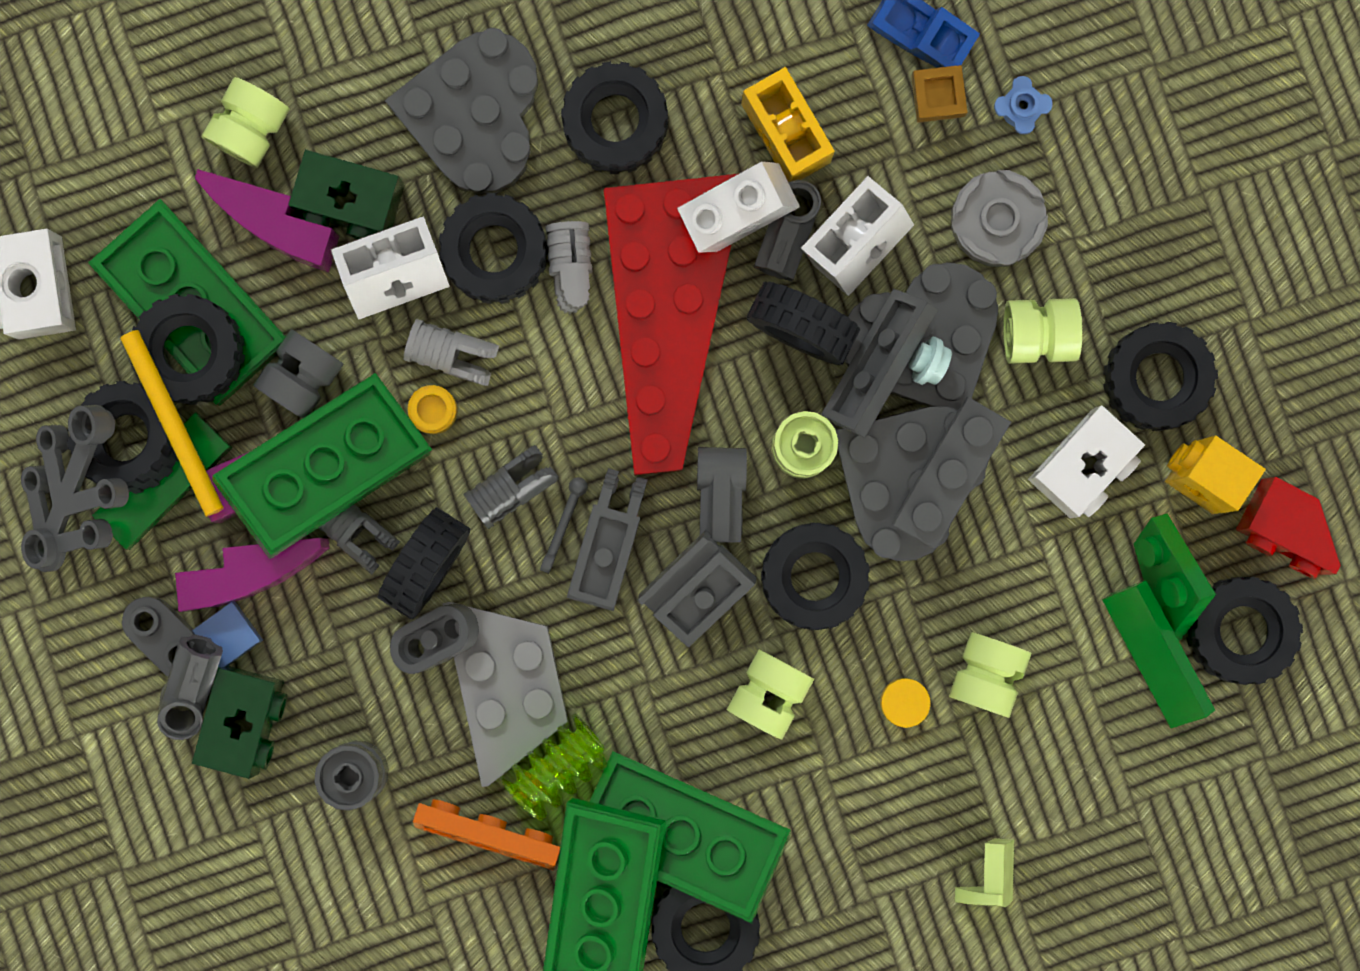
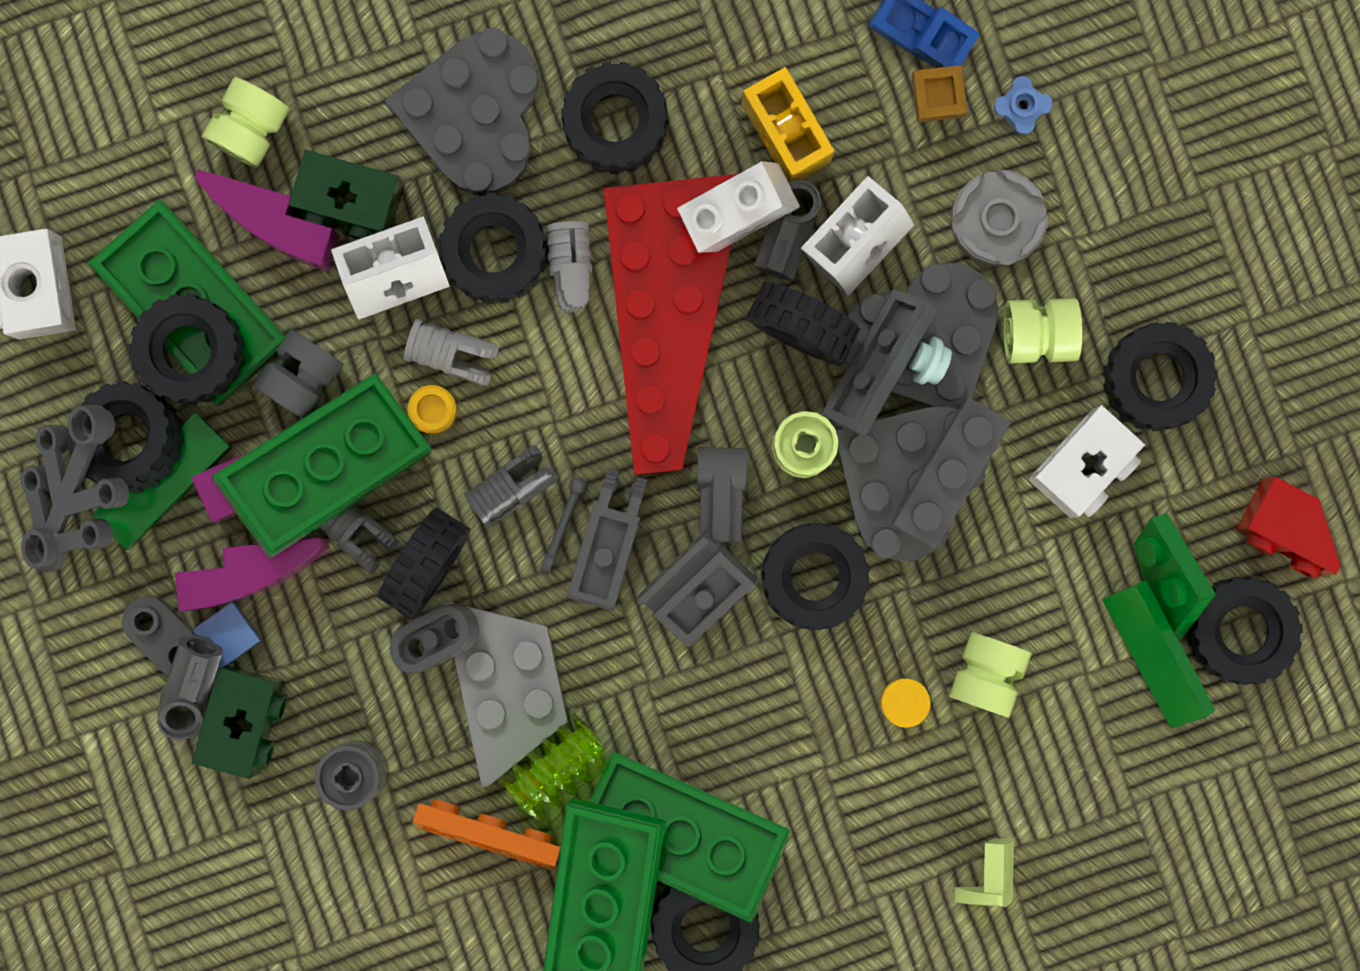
yellow bar [120,330,224,517] -> none
yellowish green wheel [727,649,814,740] -> none
yellow brick [1165,435,1266,514] -> none

